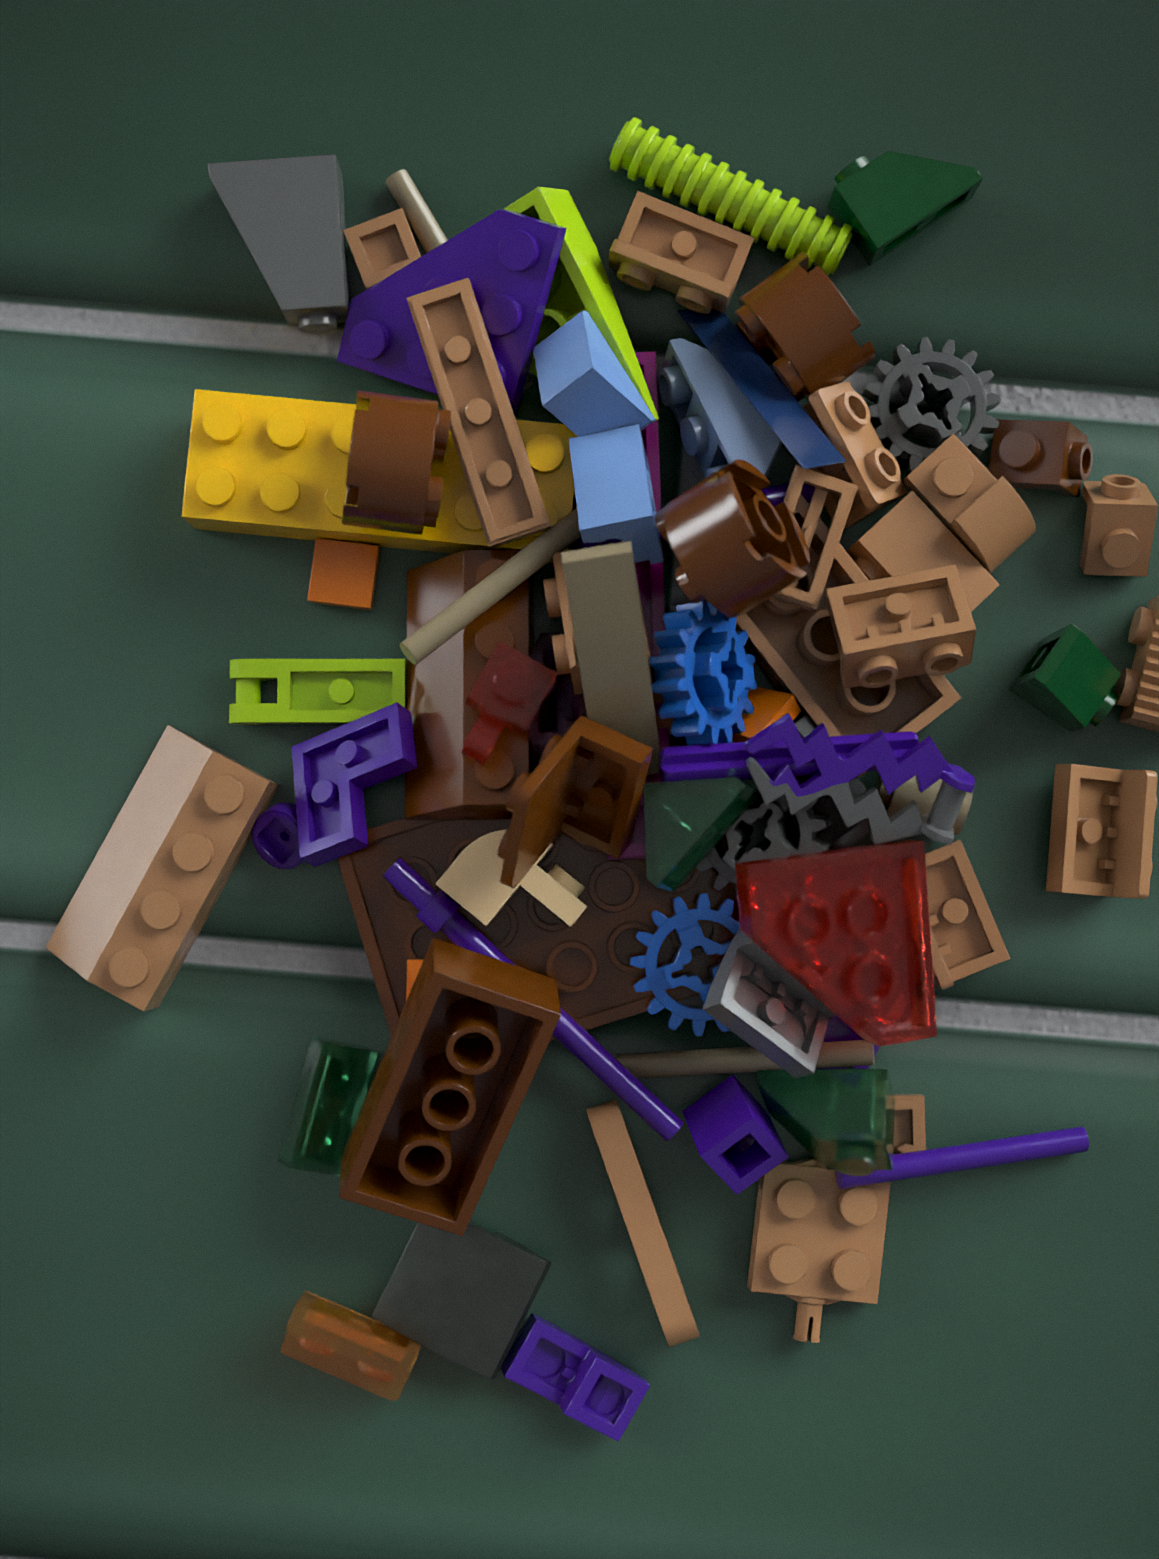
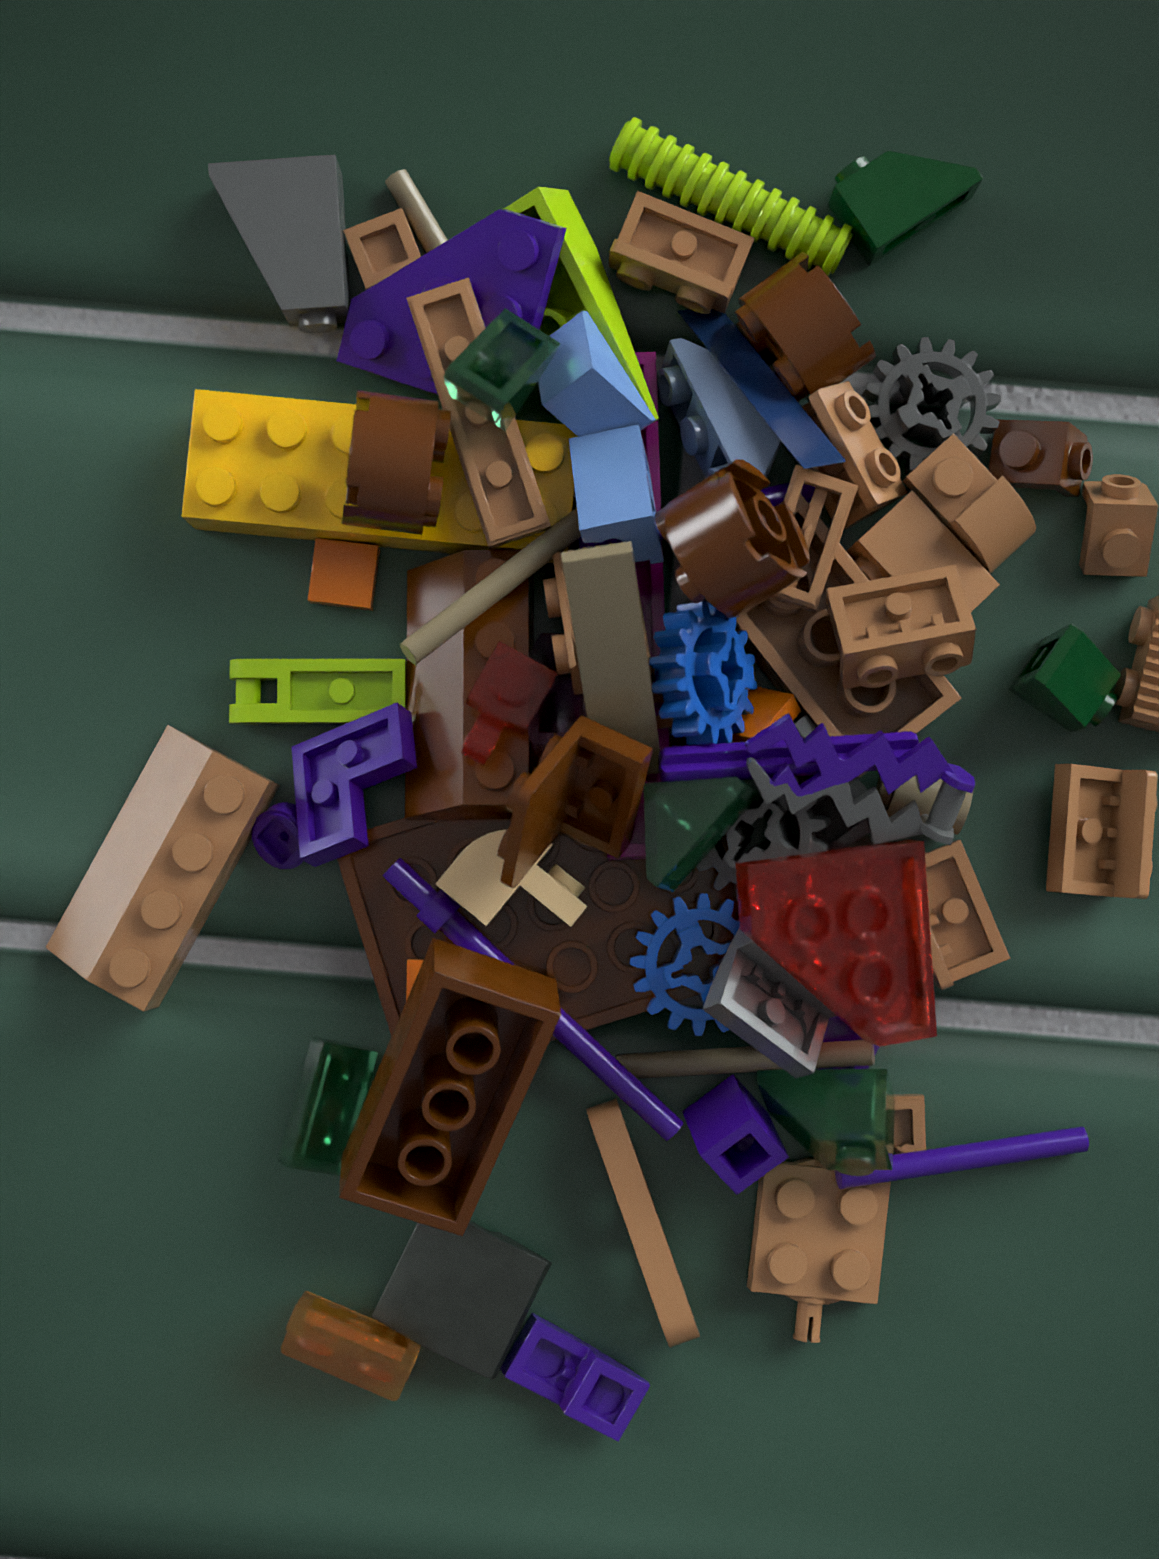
none -> clear green slope [444,308,561,431]

